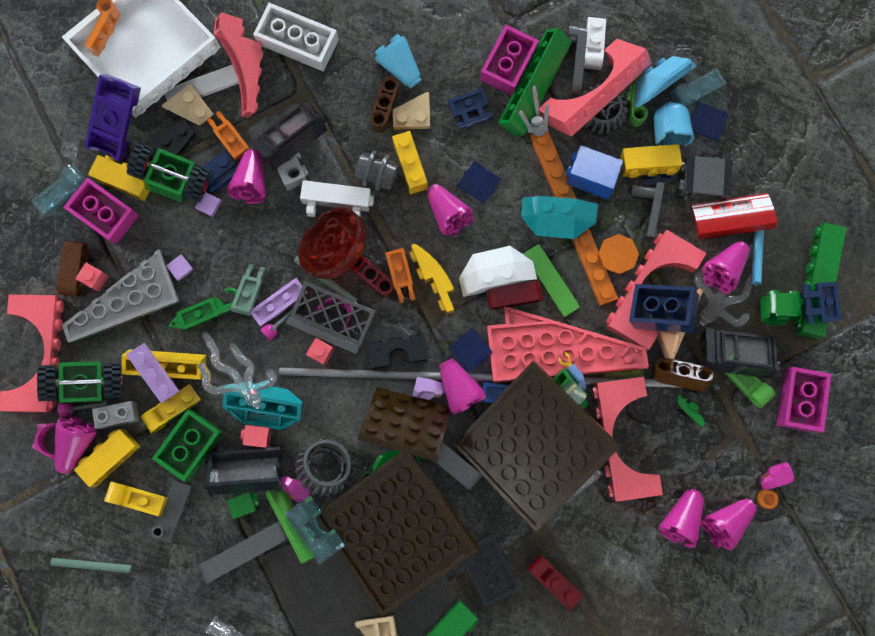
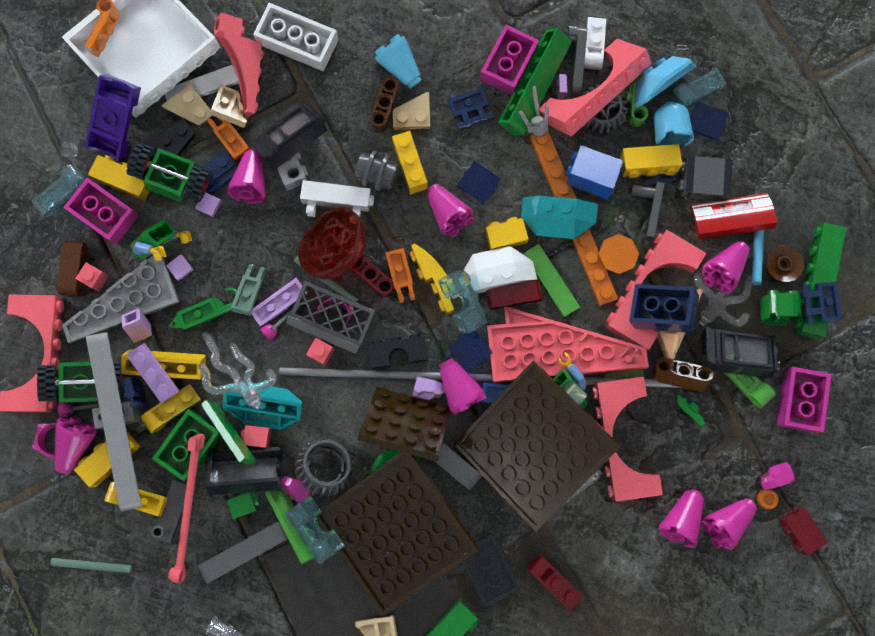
none -> light grey beam [86,332,142,512]
none -> dark blue plate [121,377,150,409]
none -> lavender brick [122,308,152,343]
none -> torso [130,219,192,261]
none -> coral hinge [168,433,205,584]
none -> green tile [201,400,256,465]
none -> tan wing [210,85,247,128]
none -> clear light blue arch [438,270,487,333]
none -> yellow brick [485,217,529,250]
none -> lavender tile [557,74,567,99]
none -> reddish brown dish [765,245,804,283]
none -> dark red brick [778,507,828,555]

